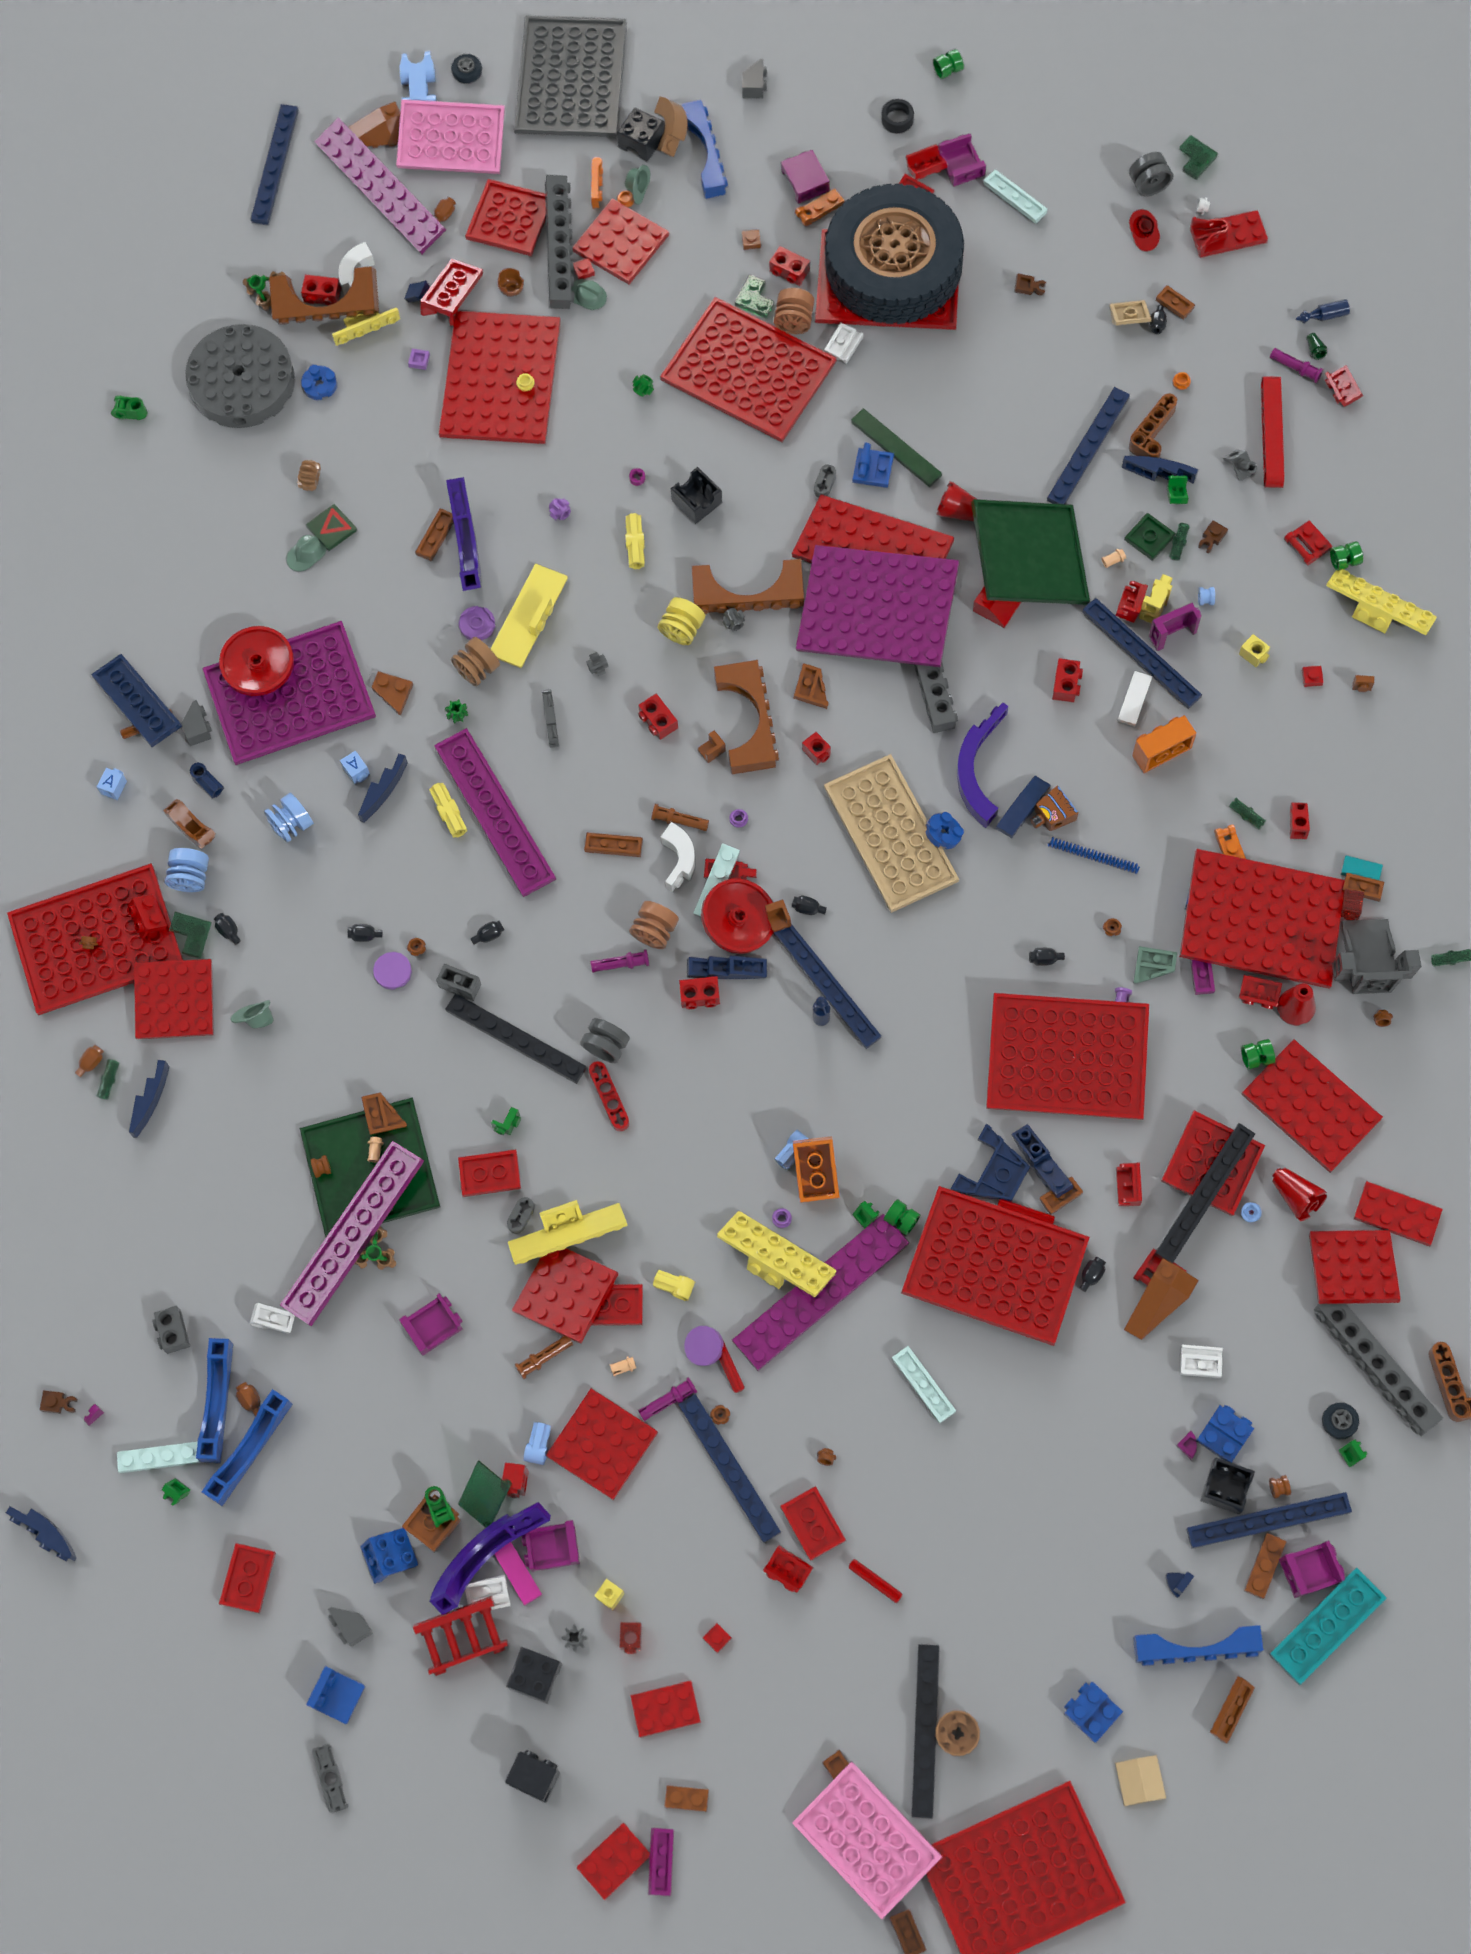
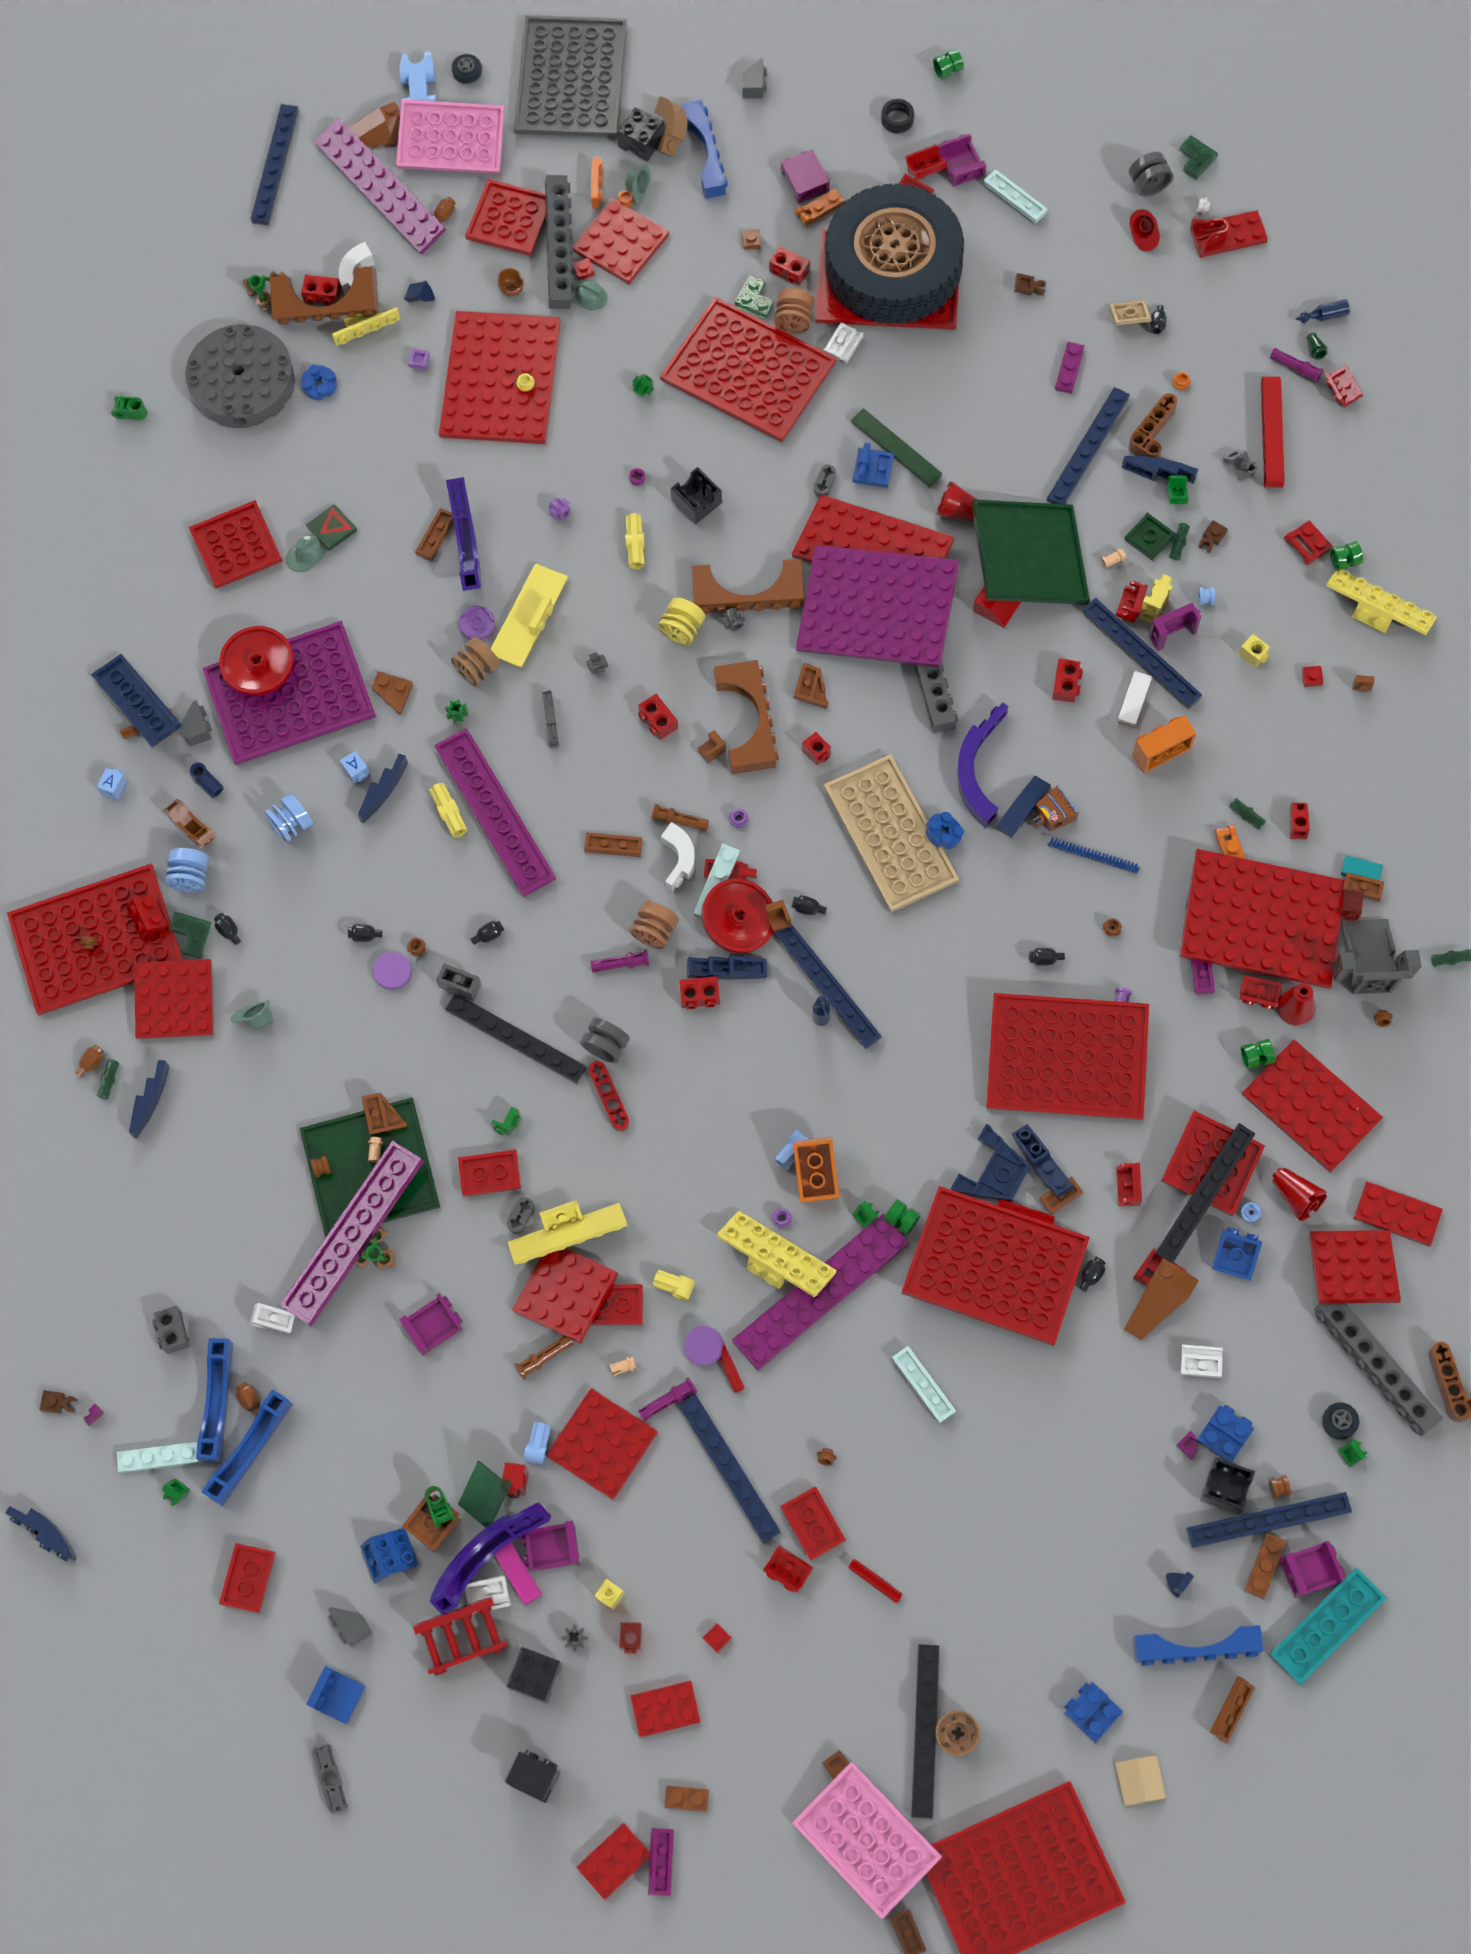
medium nougat gear [297,460,321,491] -> none
plate [420,258,483,326] -> none
dark orange plate [710,1405,730,1425] -> none
sand green wing [1133,946,1177,984] -> none
dark orange plate [1155,285,1195,320] -> none
none -> red plate [189,500,283,589]
none -> magenta plate [1055,341,1085,394]
none -> blue plate [1212,1227,1262,1281]

